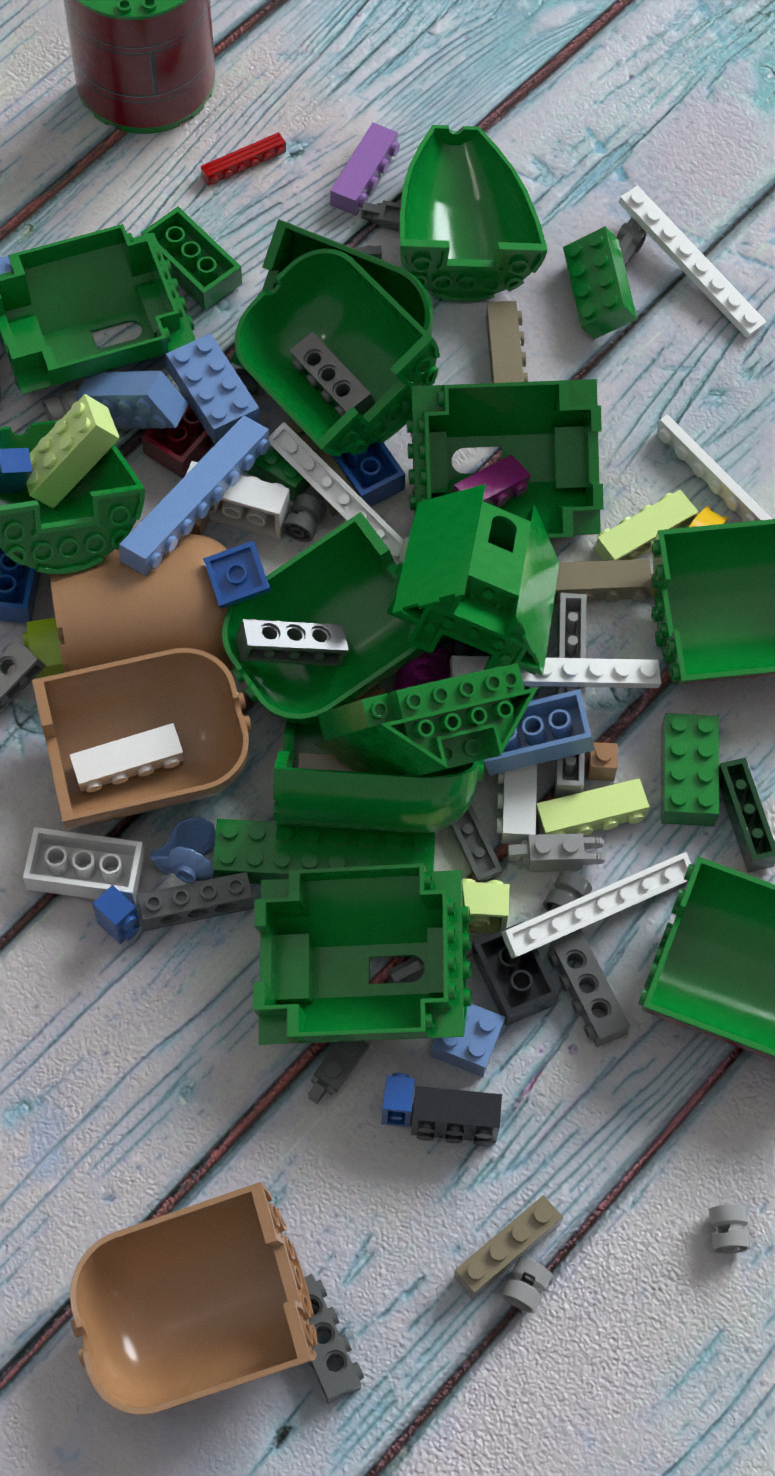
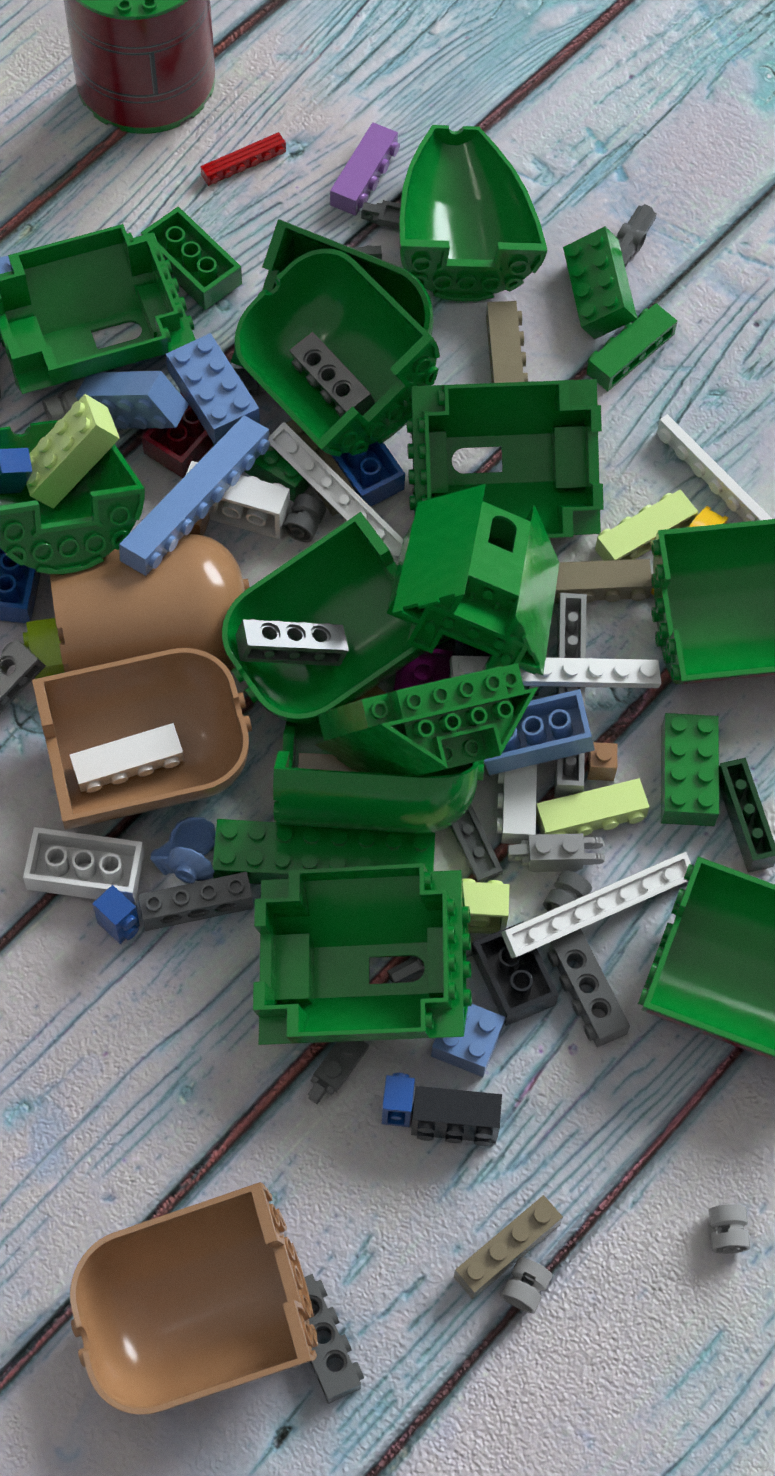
blue plate [203,541,271,609] -> none
magenta brick [452,454,531,507] -> none
white plate [618,185,767,339] -> none
none -> green brick [586,303,678,392]

